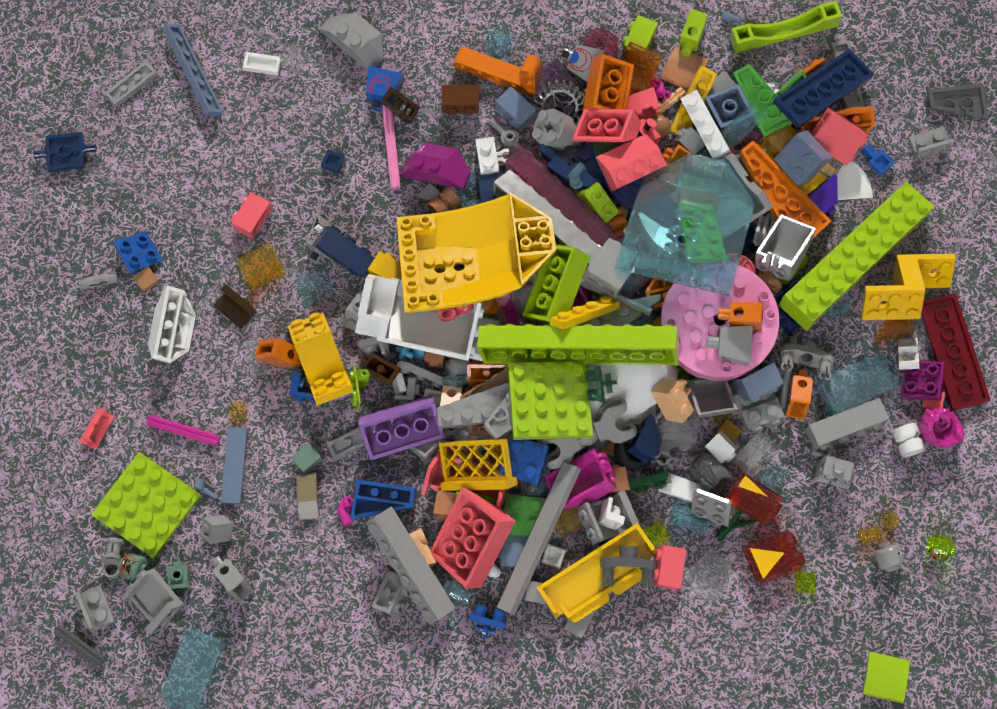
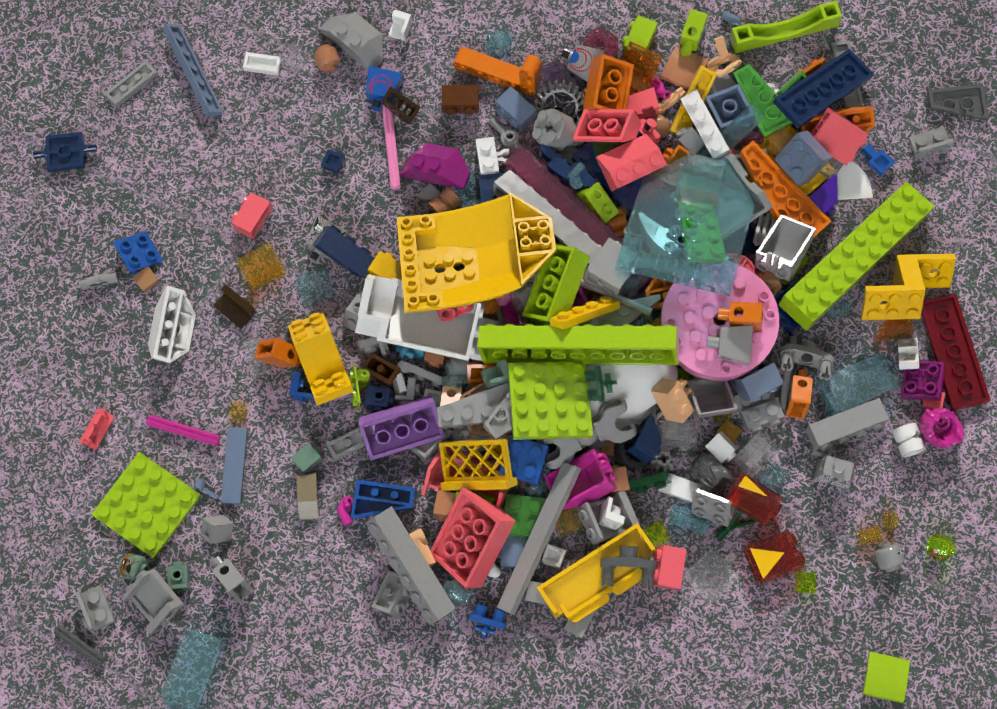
light grey connector [102,537,124,579] -> none
none -> nougat head [314,44,340,73]
none -> dark blue brick [364,384,395,413]
none -> white panel [389,10,412,41]
none -> sand green panel [481,359,508,390]
none -> light nougat piece [707,36,742,78]

